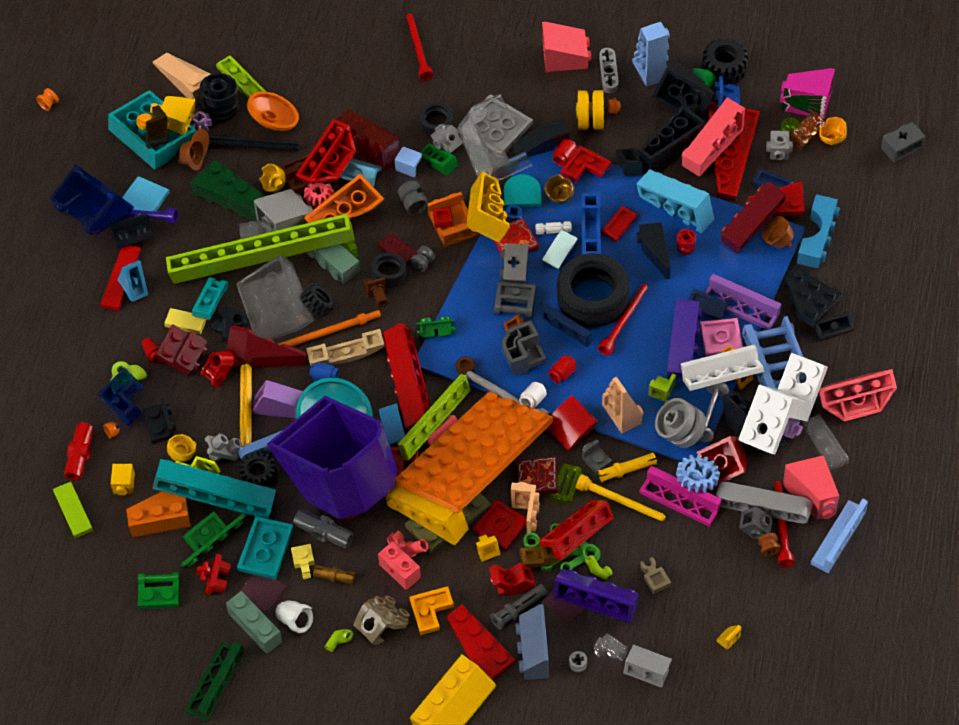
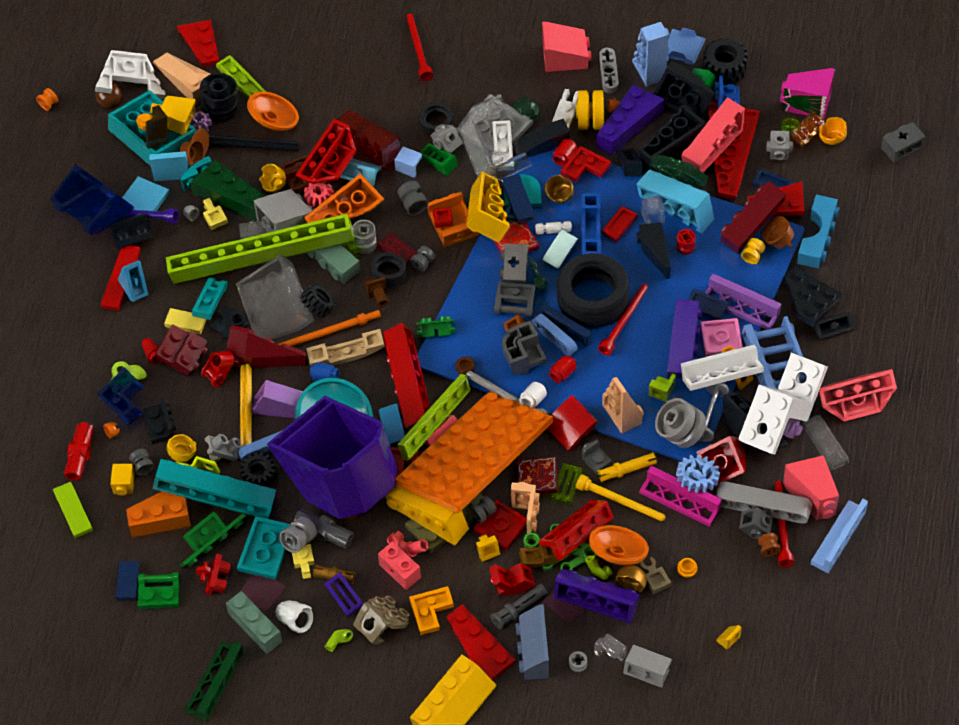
none -> white wing [95,50,165,100]
none -> reddish brown hair [95,83,123,108]
none -> dark blue tile [116,561,140,600]
none -> dark grey wheel [129,449,154,476]
none -> medium azure tile [149,151,189,182]
none -> red wing [177,20,220,67]
none -> teal slope [180,156,212,191]
none -> light grey hinge [183,205,199,221]
none -> light yellow plate [203,198,228,230]
none -> light grey wheel [279,516,317,553]
none -> dark purple tile [324,572,363,617]
none -> light grey wheel [352,220,377,254]
none -> dark grey wheel [469,496,497,523]
none -> white tile [492,120,514,169]
none -> dark blue tile [501,174,535,224]
none -> clear green hair [512,96,540,120]
none -> clear green plate [527,258,549,292]
none -> medium blue beam [532,314,578,356]
none -> white hinge [552,89,578,130]
none -> orange dish [589,525,649,566]
none -> dark purple wedge [597,85,665,155]
none -> pearl gold hair [616,565,647,592]
none -> clear brick [641,195,665,224]
none -> clear green gear [650,155,709,188]
none -> medium blue piece [667,28,706,65]
none -> light orange plate [677,558,698,578]
none -> yellow wheel [741,238,765,264]

